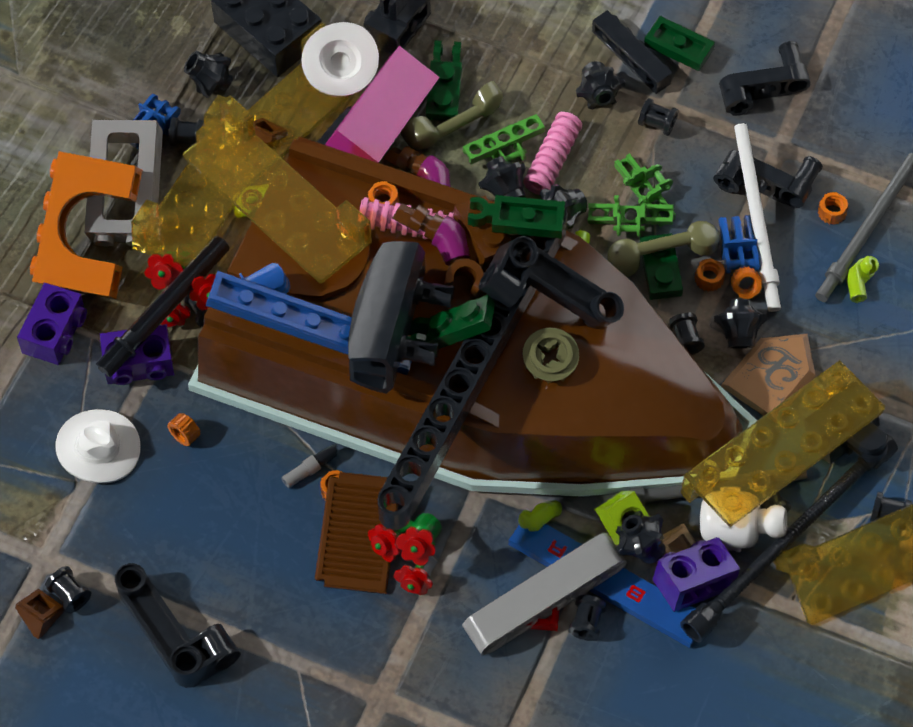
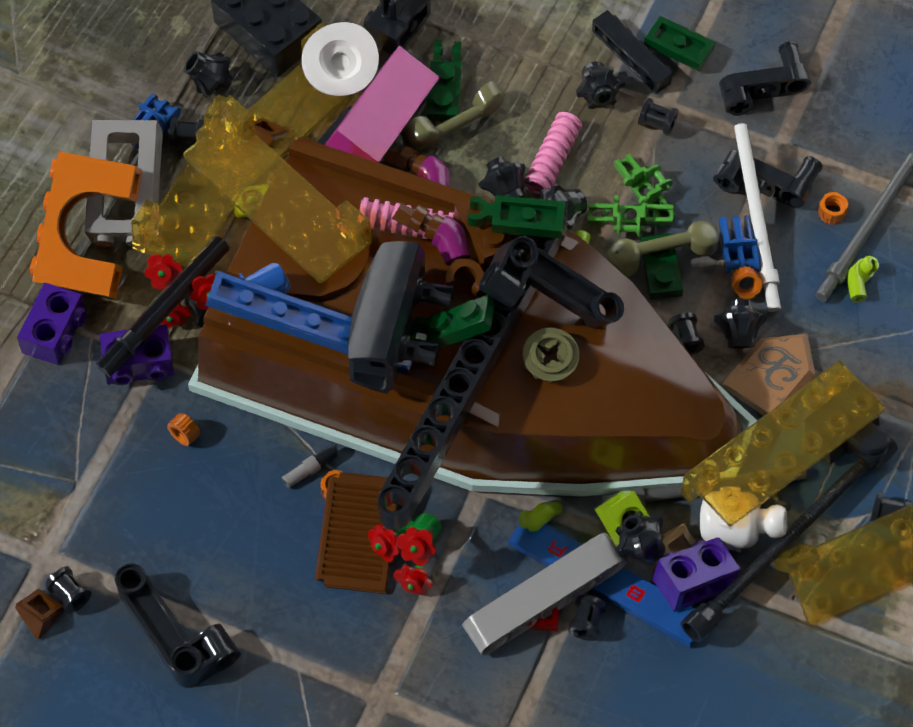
white hat [56,409,140,483] -> none
orange axle [368,181,399,206] -> none
bright green piece [463,114,545,164] -> none
orange axle [695,258,725,291] -> none

